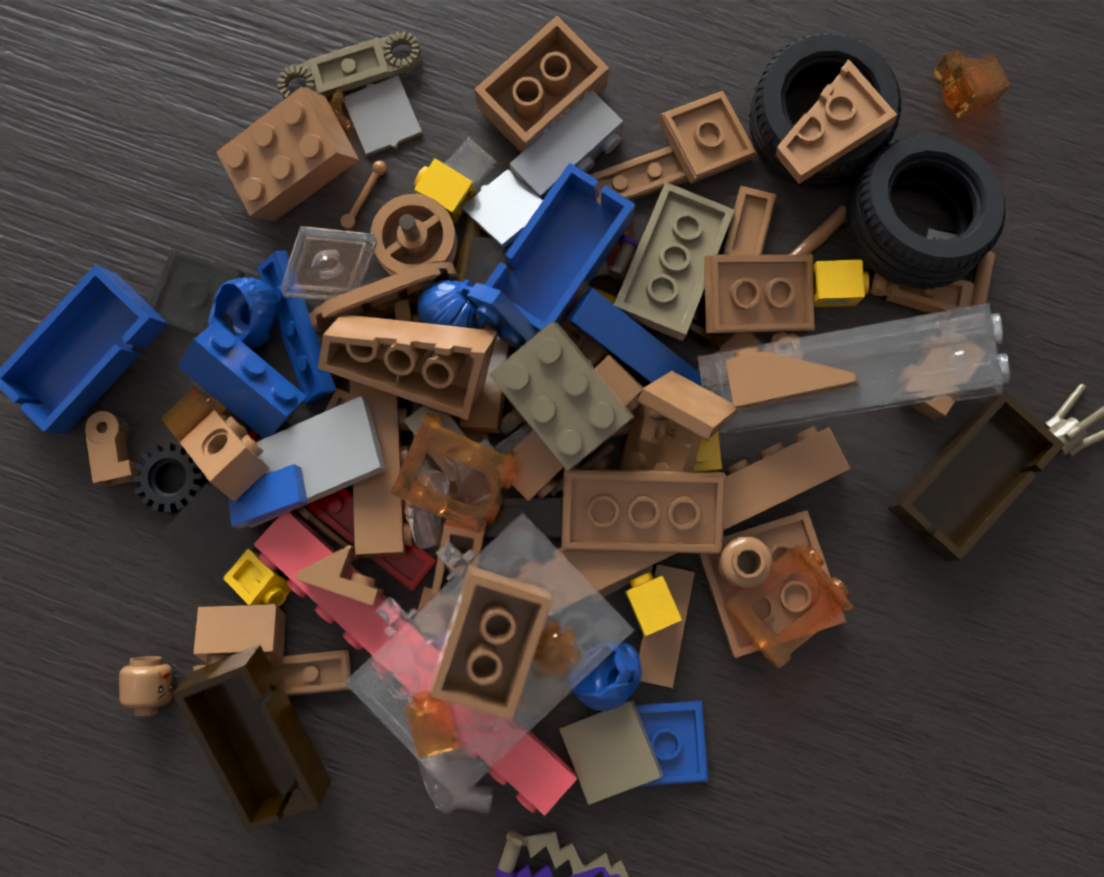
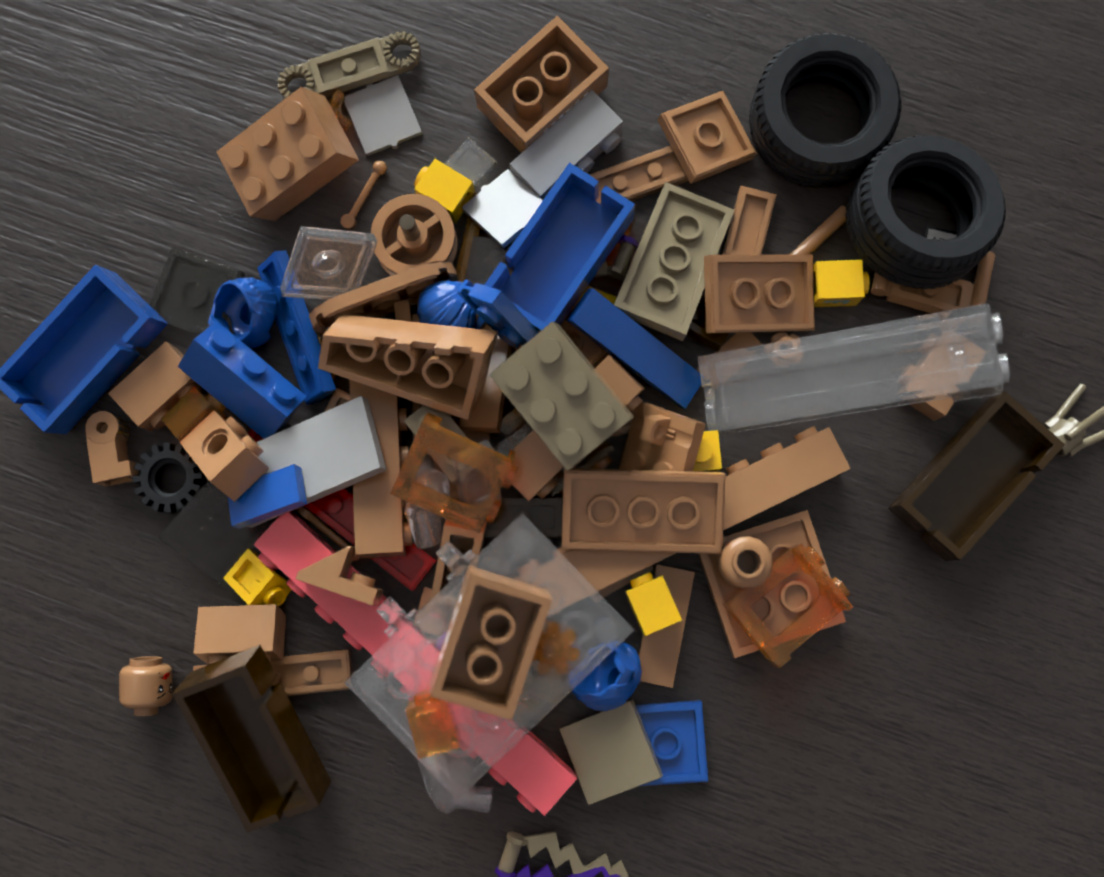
medium nougat tile [637,371,738,440] -> none
medium nougat slope [725,347,860,411] -> none
medium nougat wing [775,60,897,183] -> none
clear orange brick [933,49,1011,119] -> none
none -> medium nougat brick [108,341,202,432]

